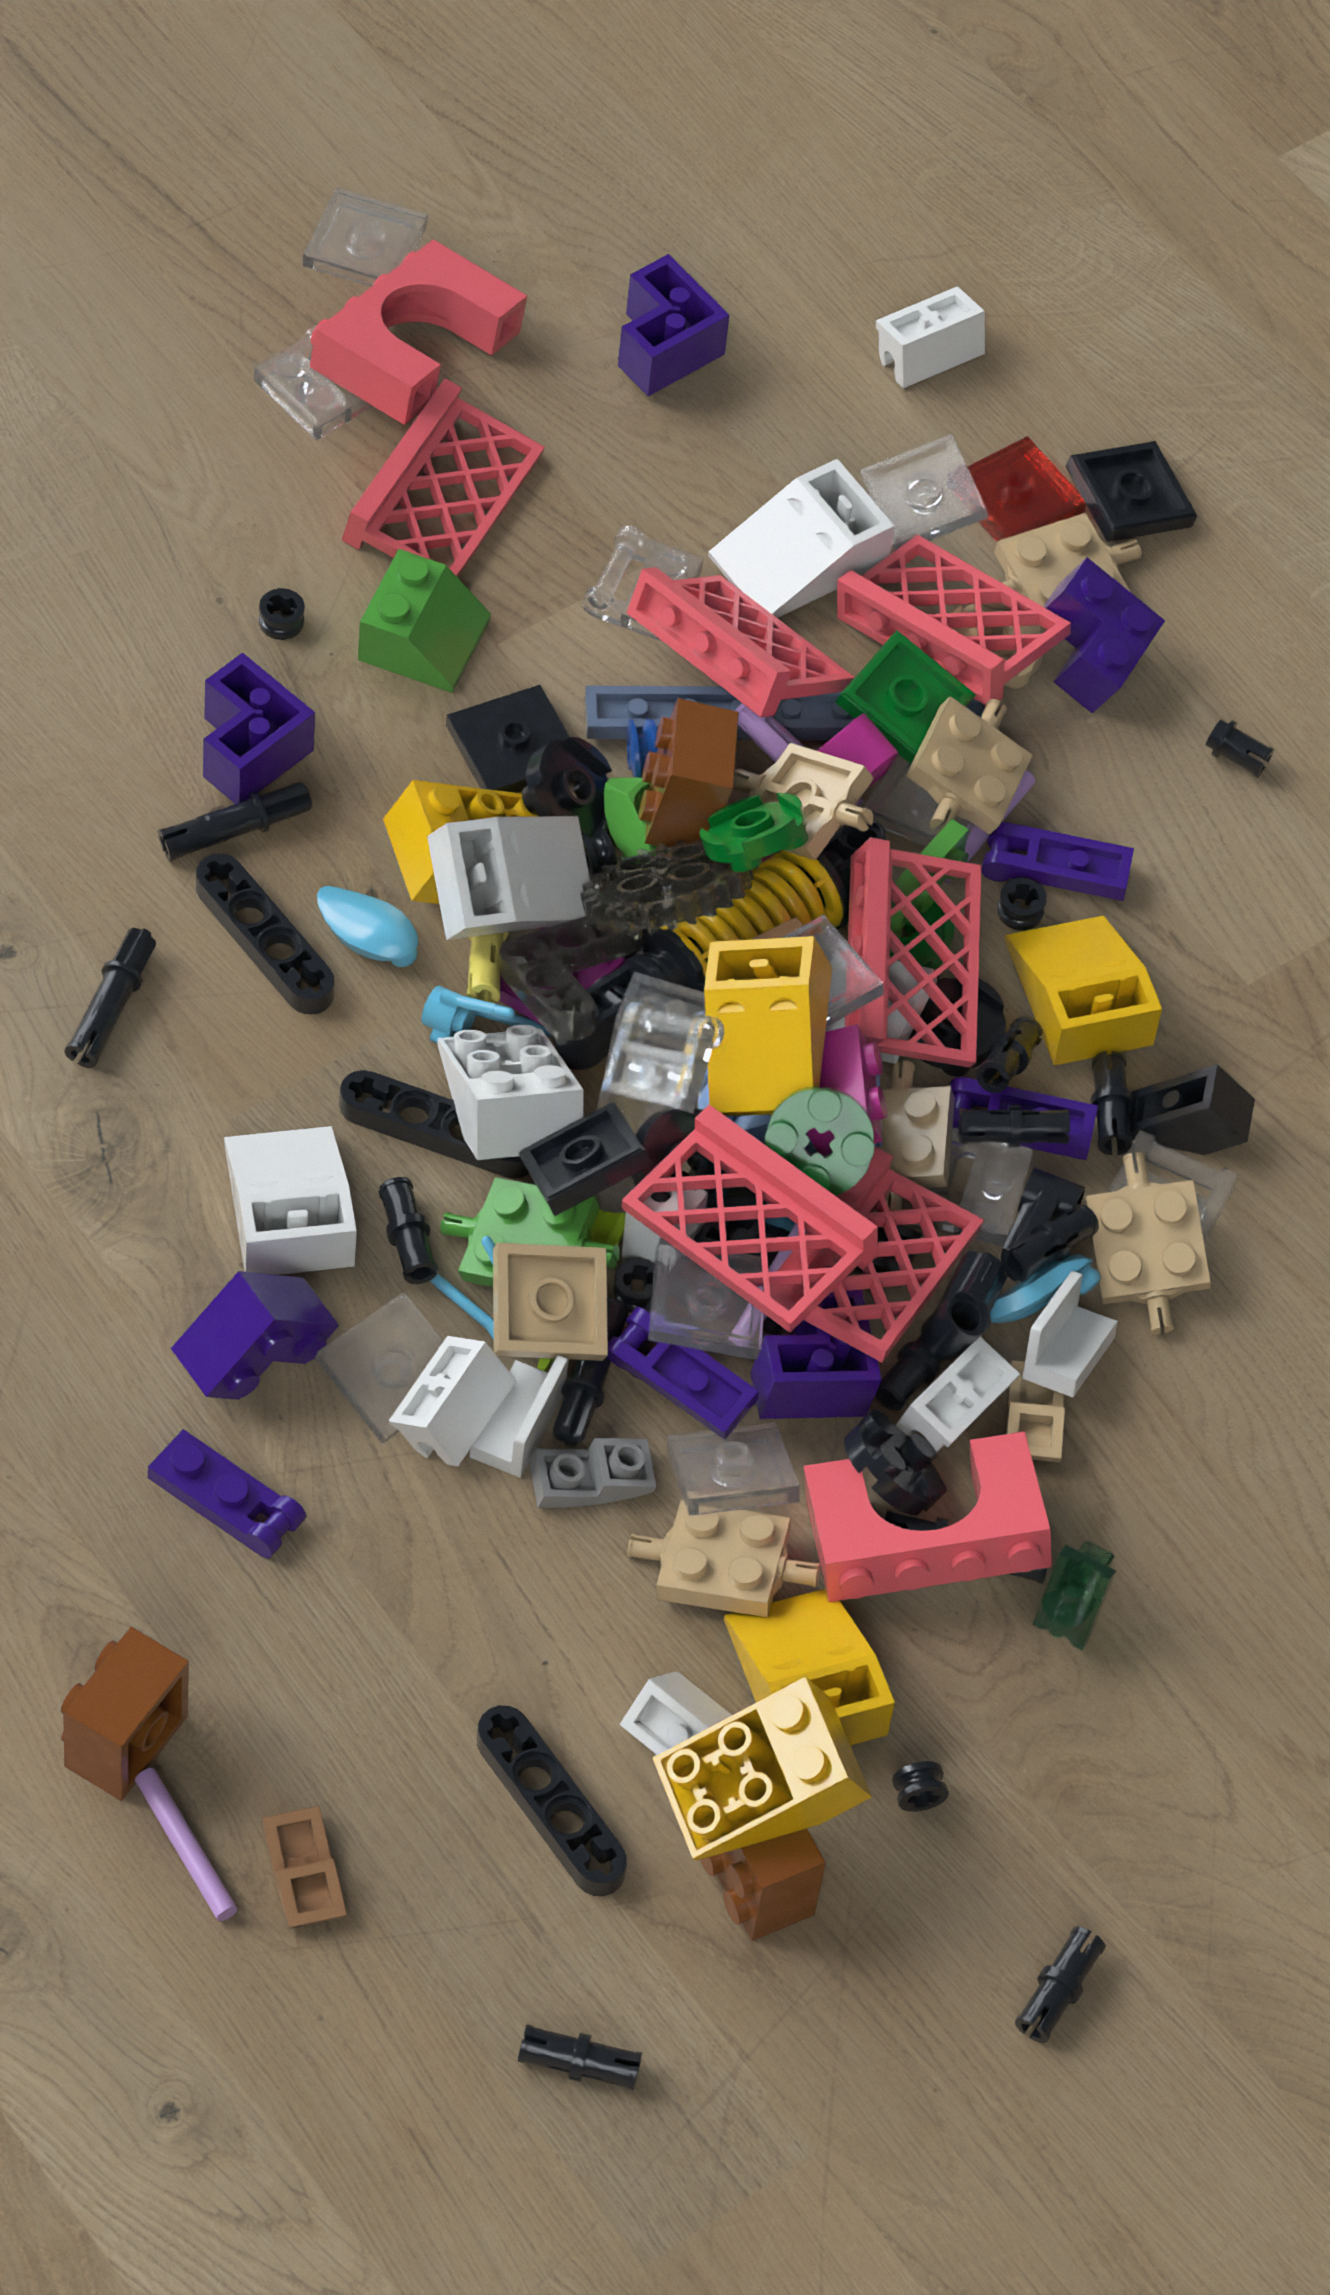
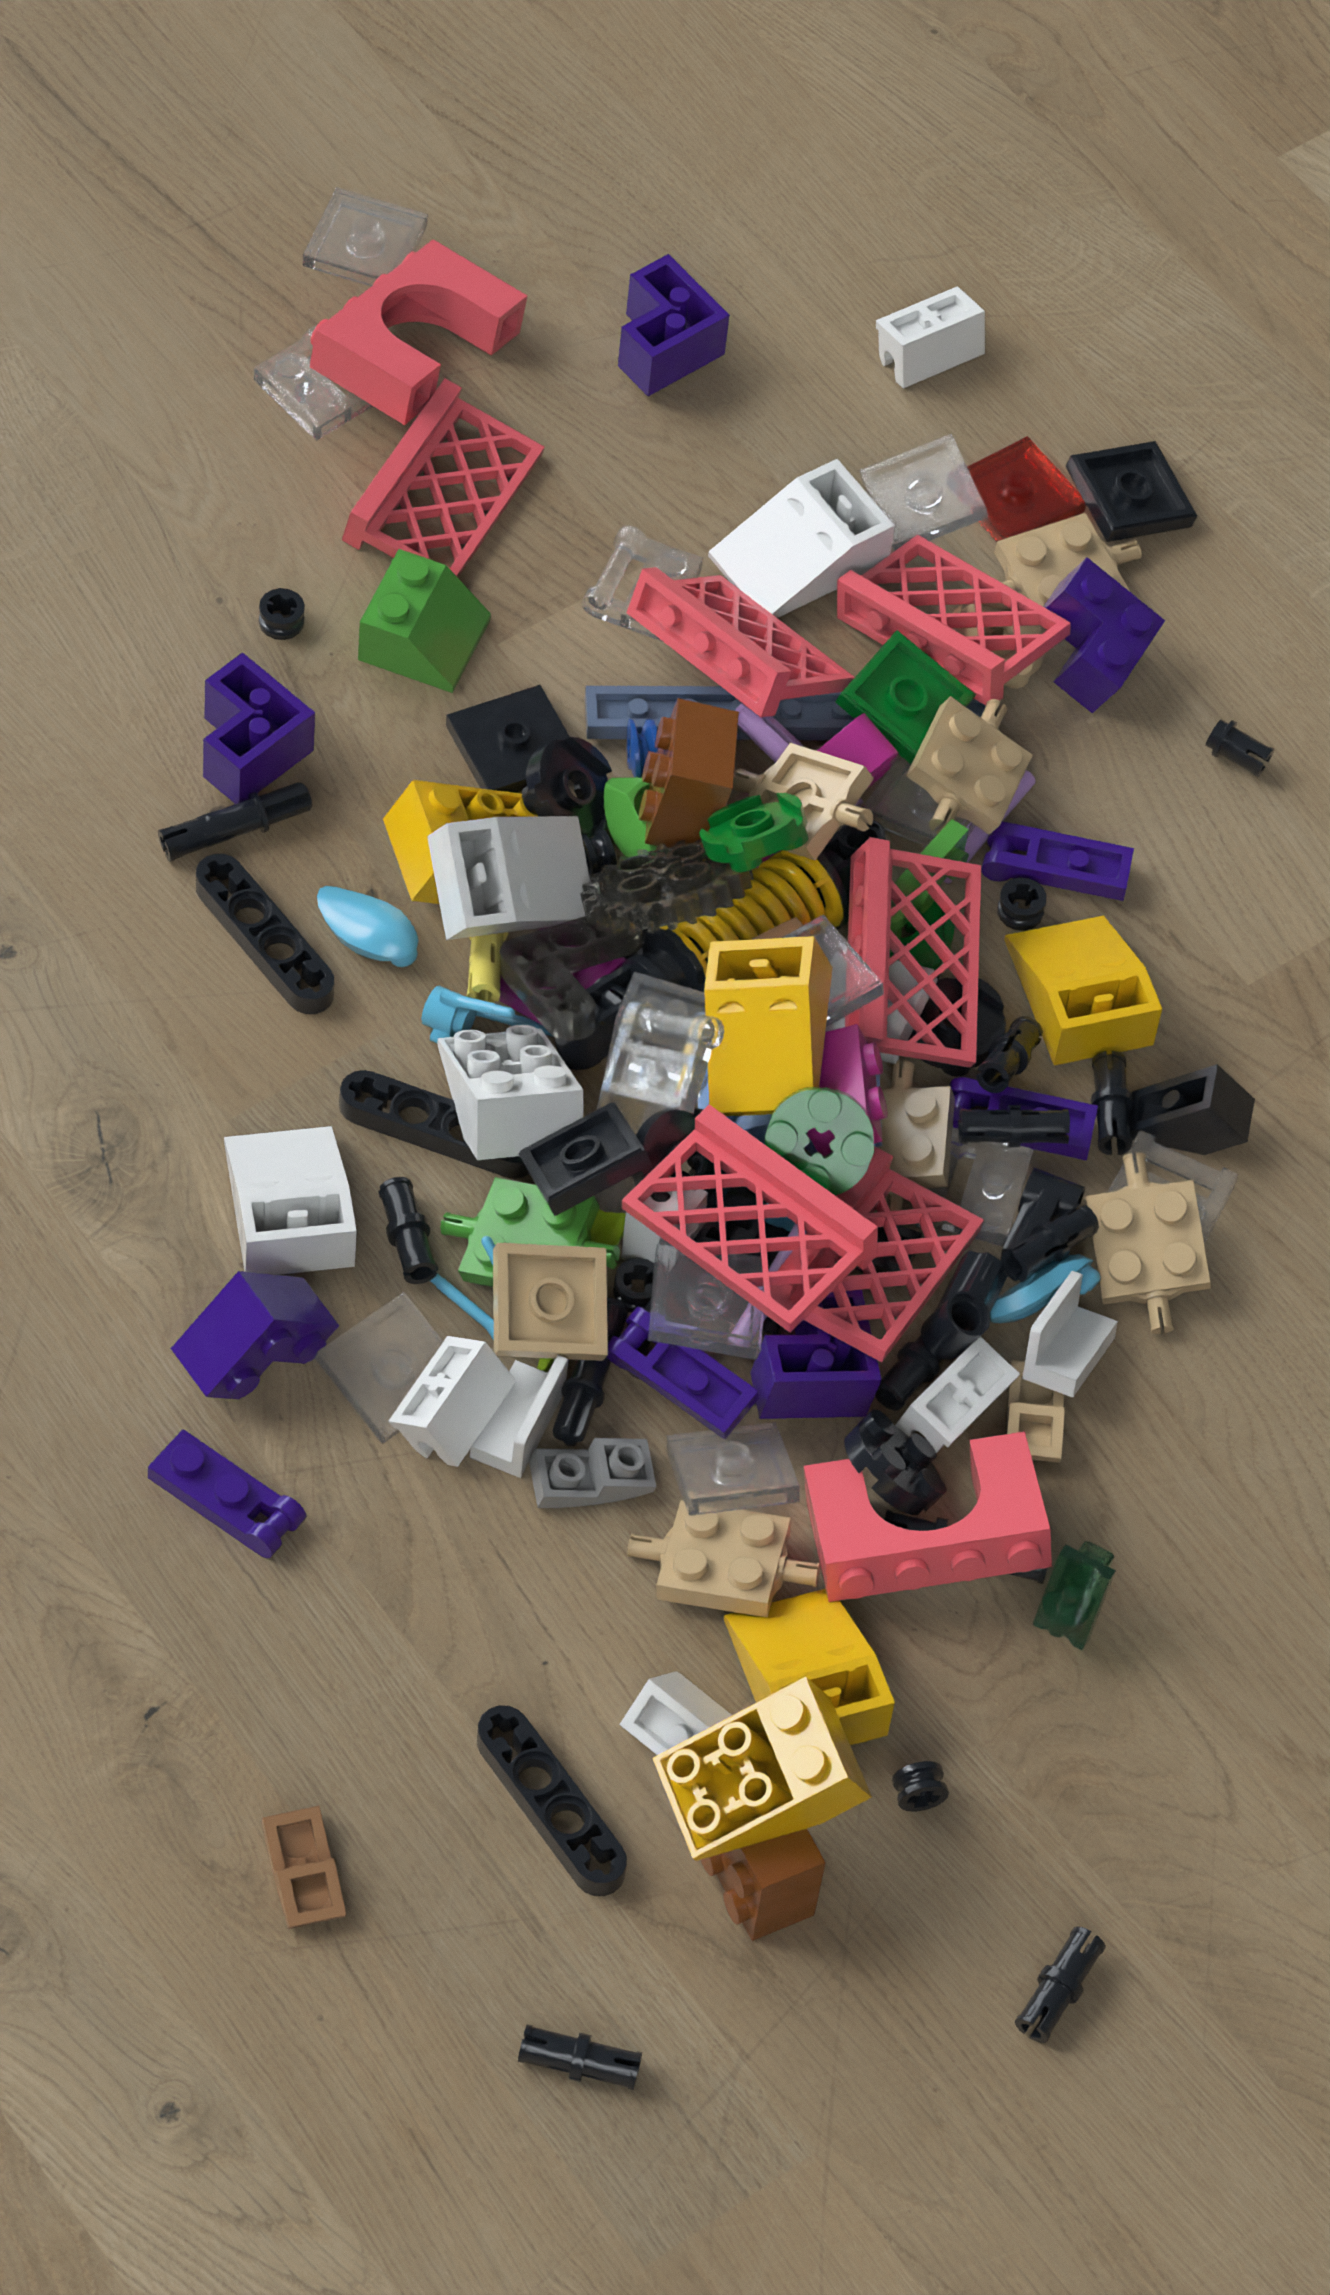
dark orange brick [61,1626,189,1801] -> none
black axle [64,927,156,1068] -> none
lavender bar [135,1768,238,1921] -> none

